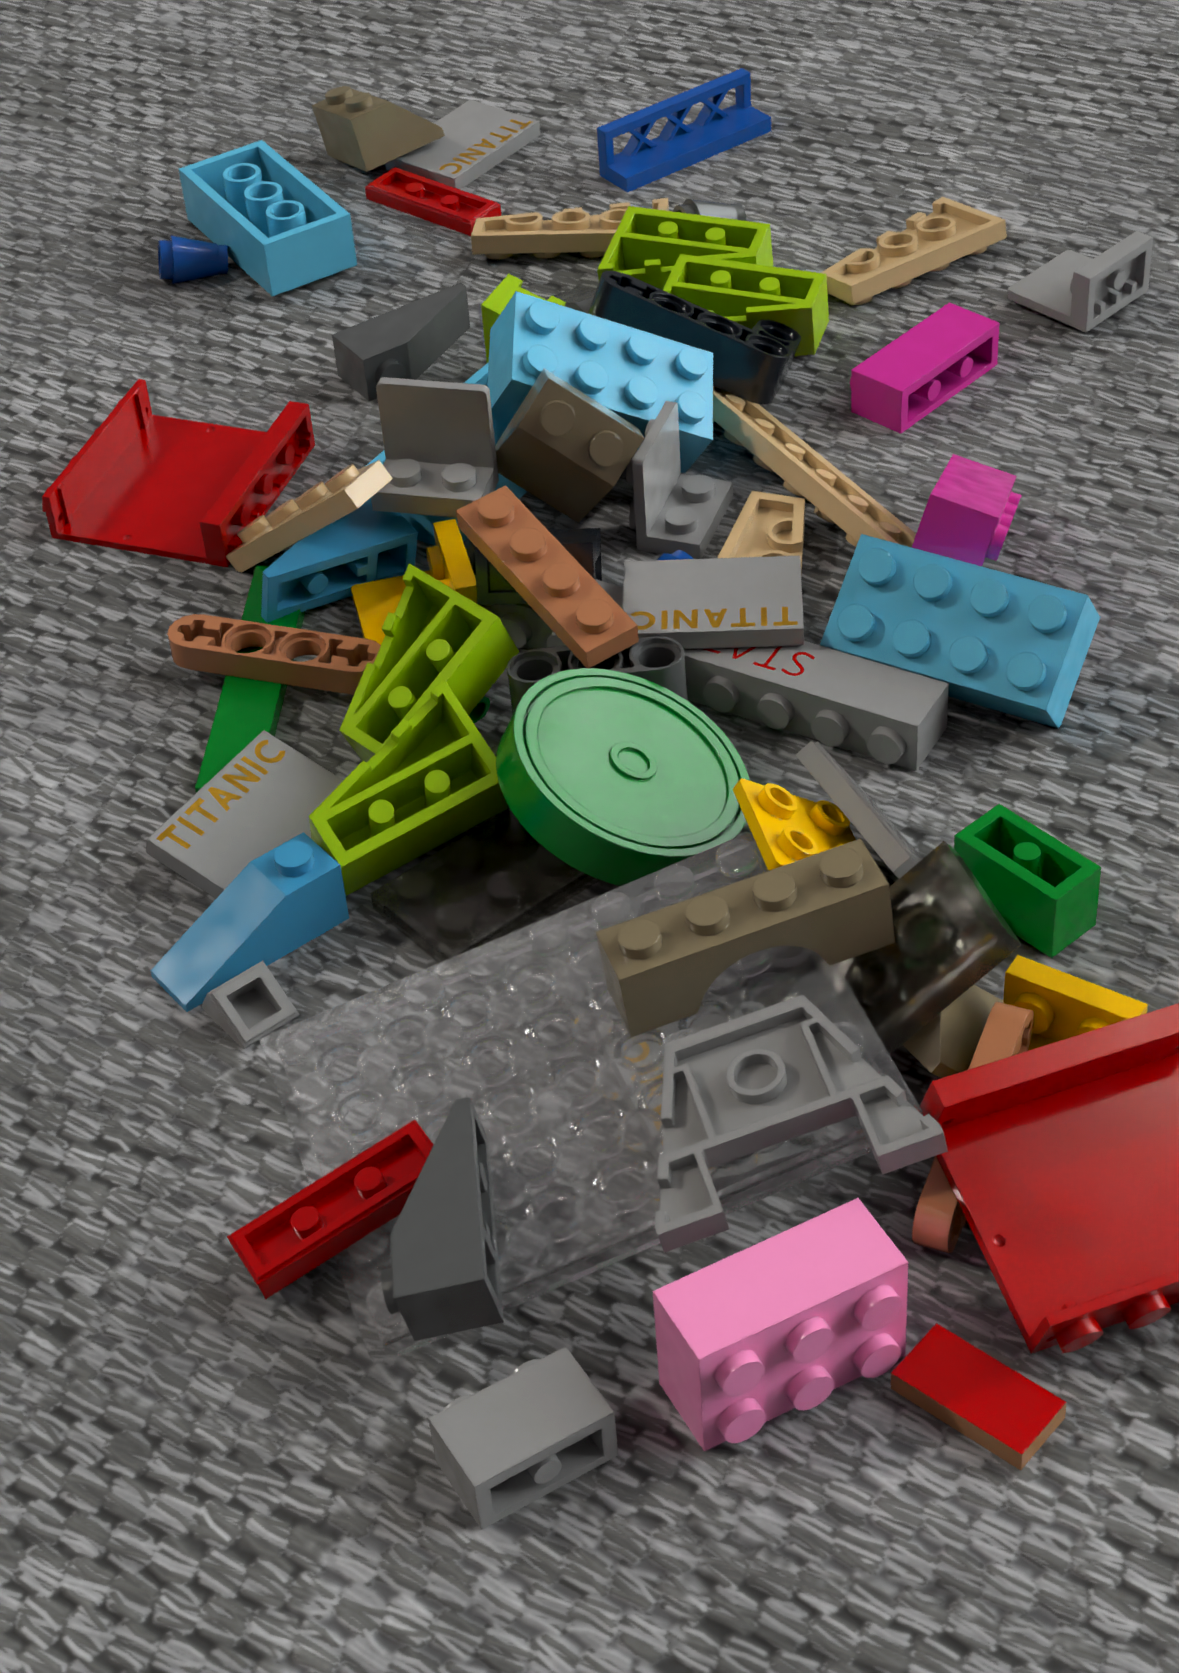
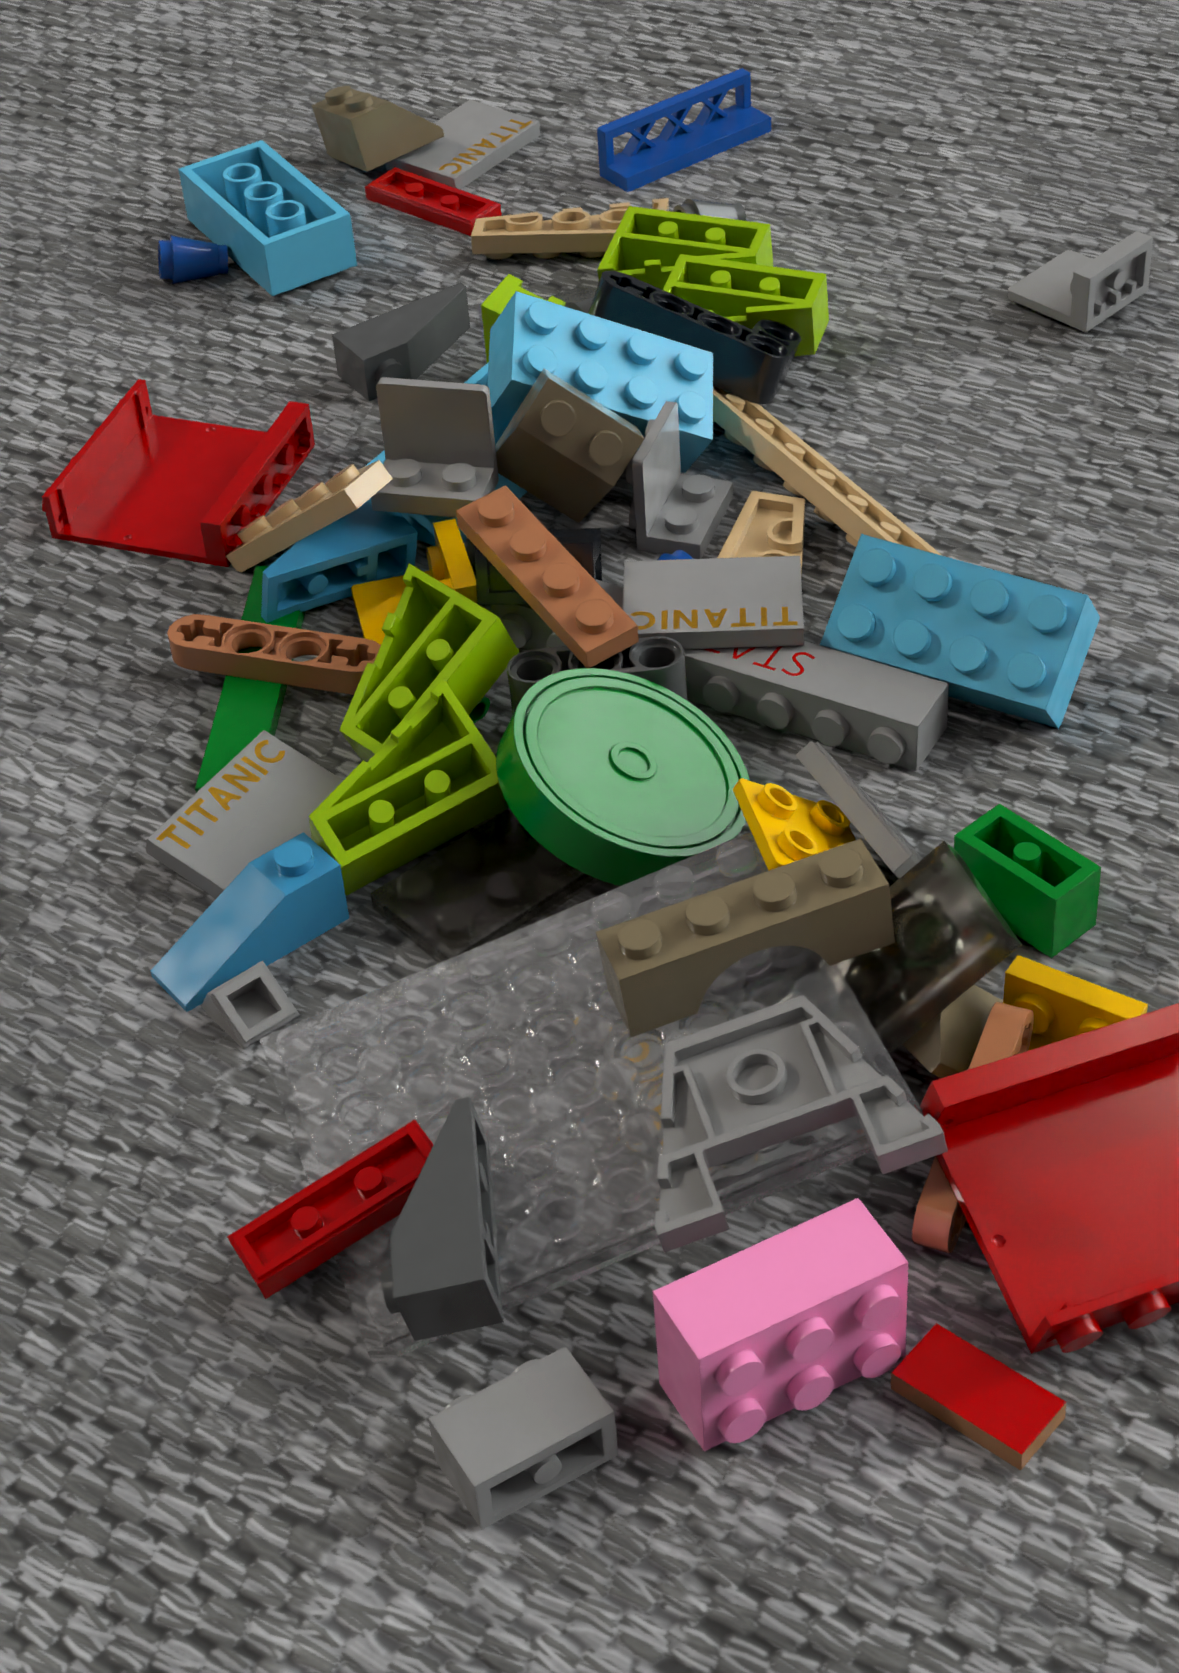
tan wing [821,197,1007,305] -> none
dark pink brick [850,302,999,434] -> none
dark pink brick [912,454,1022,566] -> none

